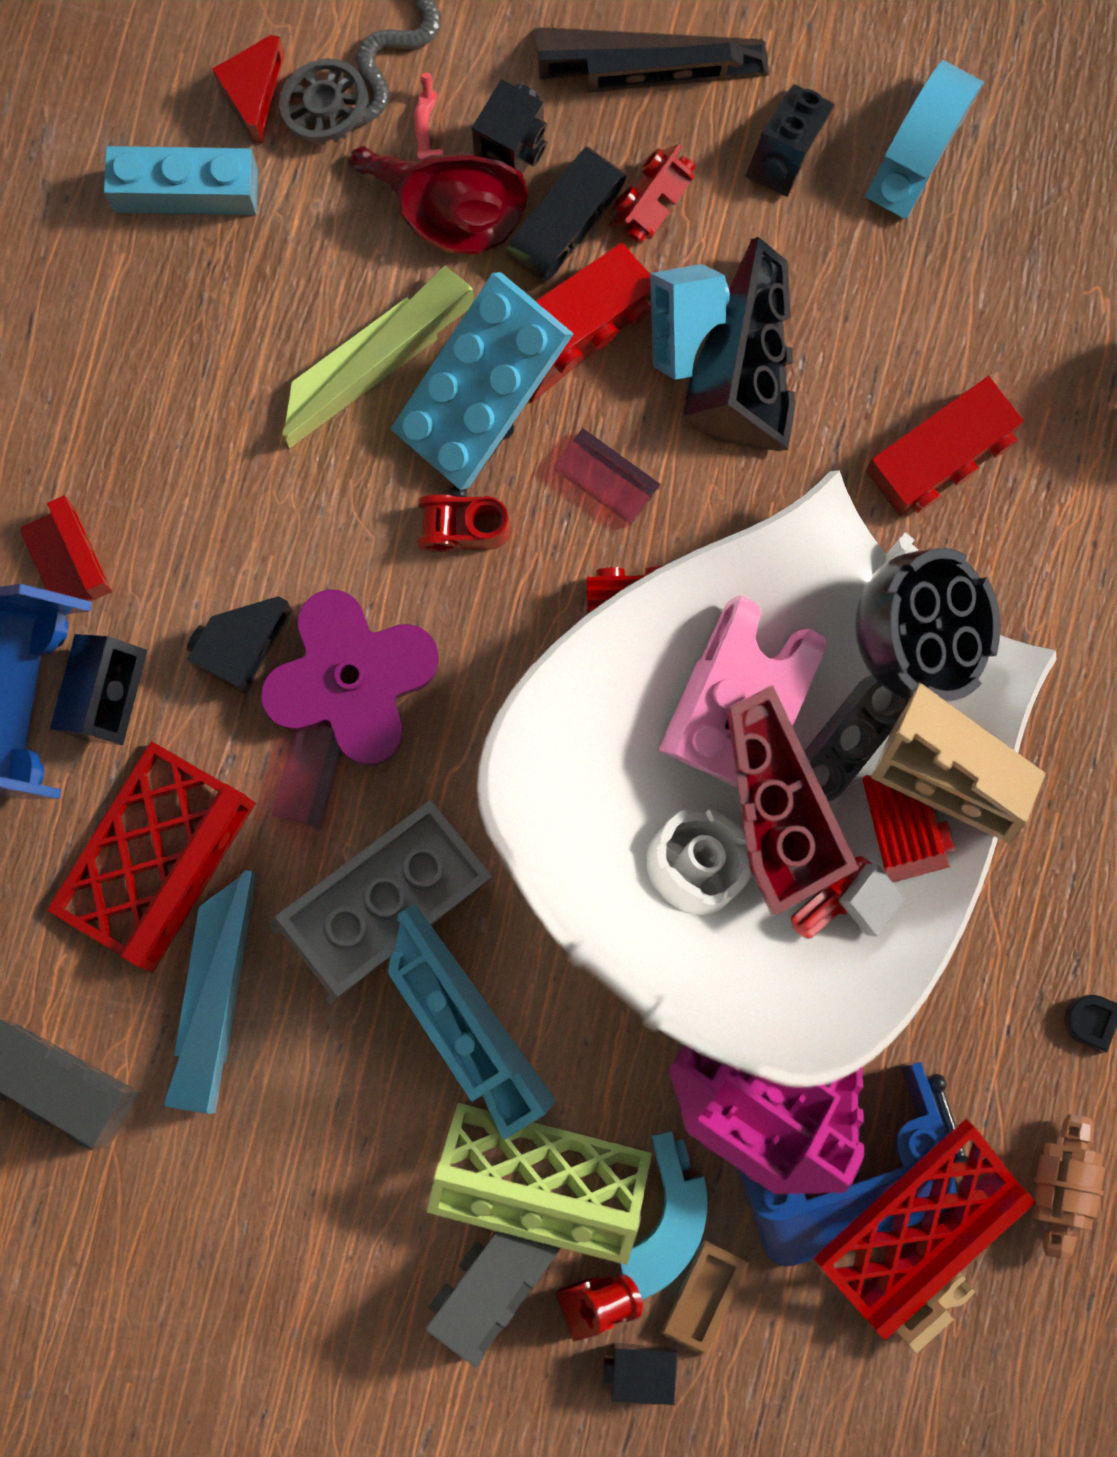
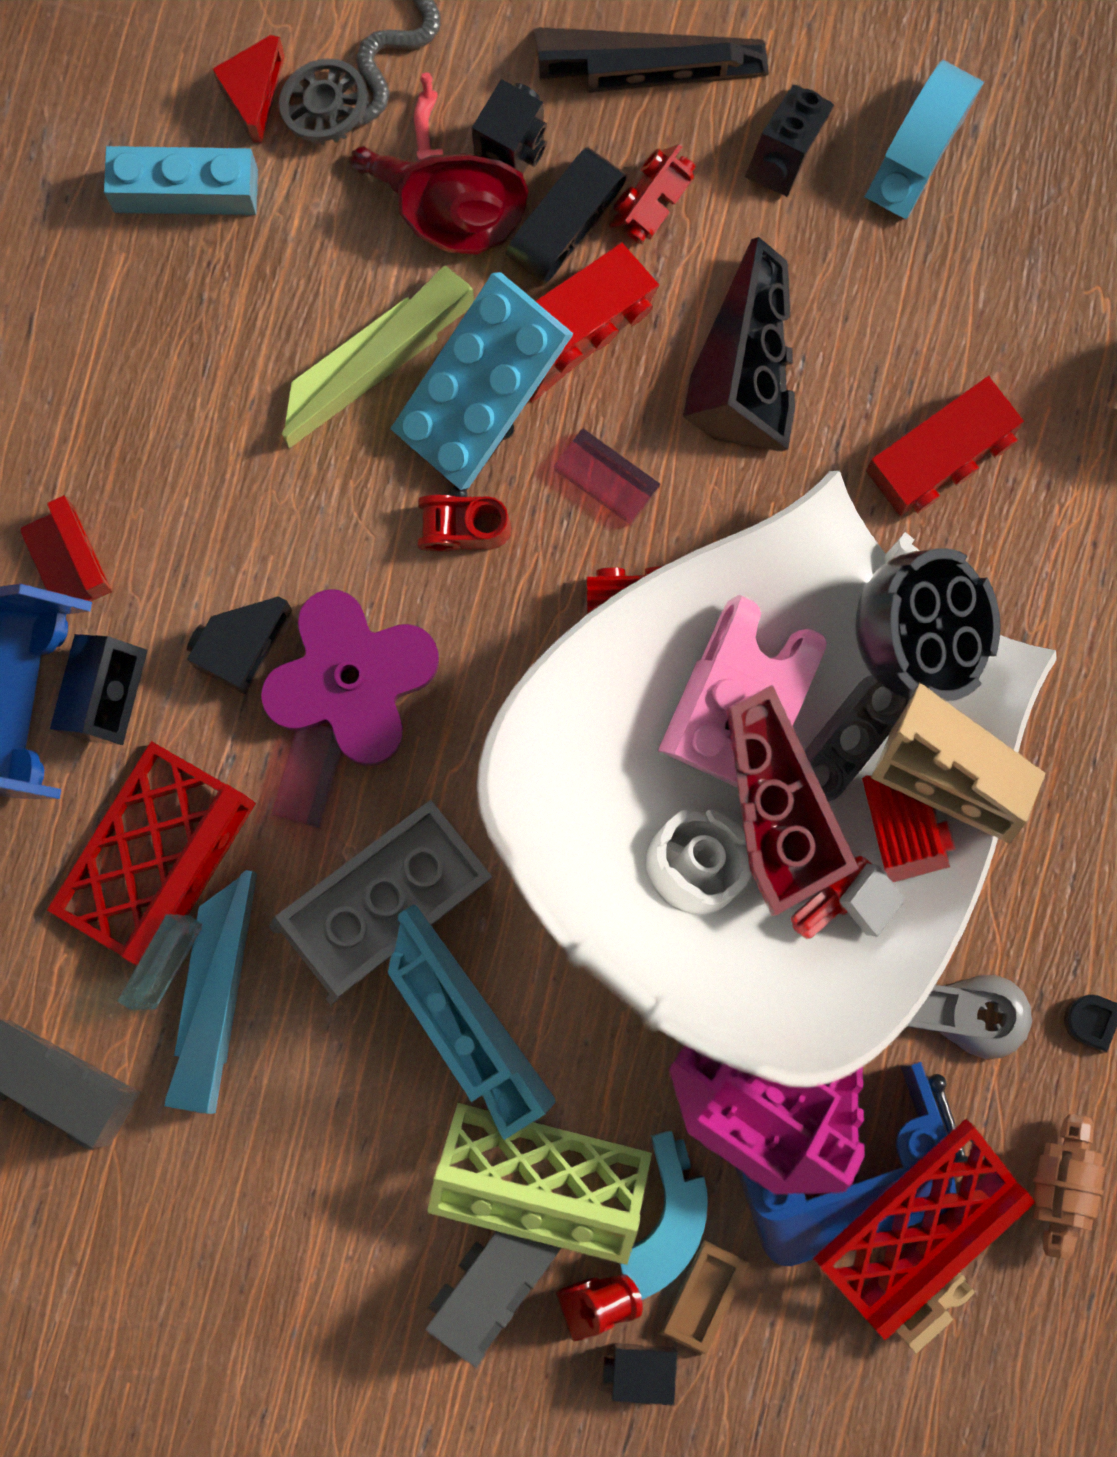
medium azure arch [650,264,729,380] -> none
none -> clear light blue tile [118,914,203,1010]
none -> light grey beam [906,975,1032,1059]

